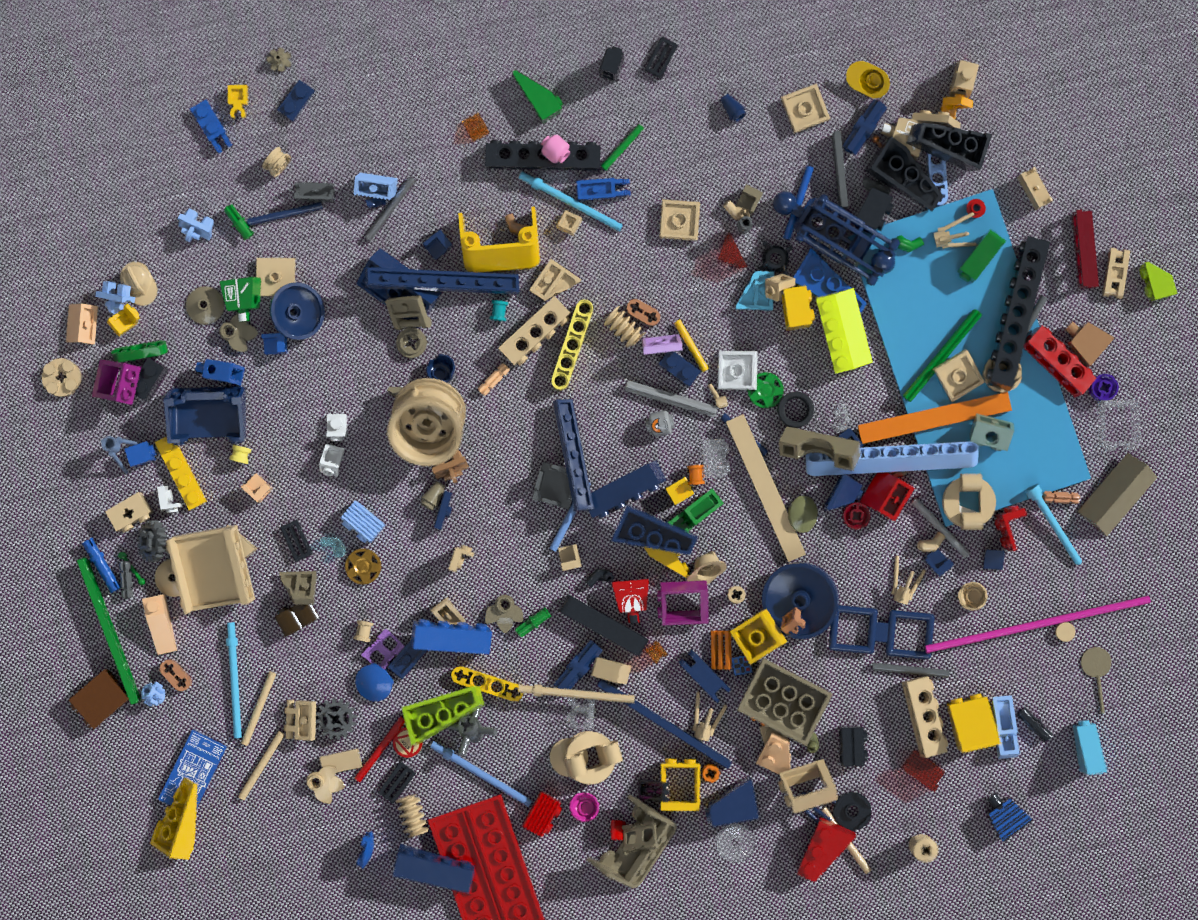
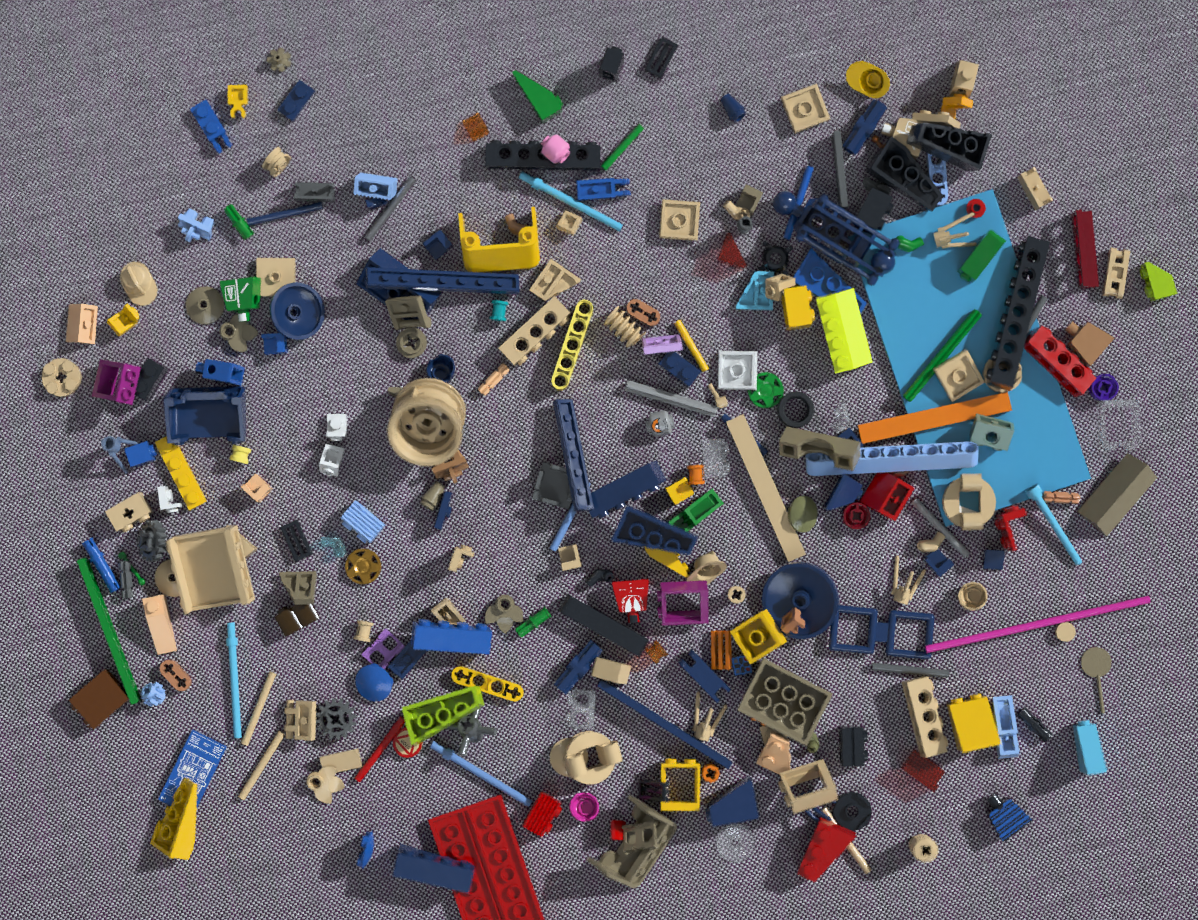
light blue hips [95,281,135,314] -> none
green beam [111,340,168,362] -> none
black tile [378,761,416,804] -> none
tan piece [396,794,428,837] -> none
tan bar [518,684,635,703] -> none

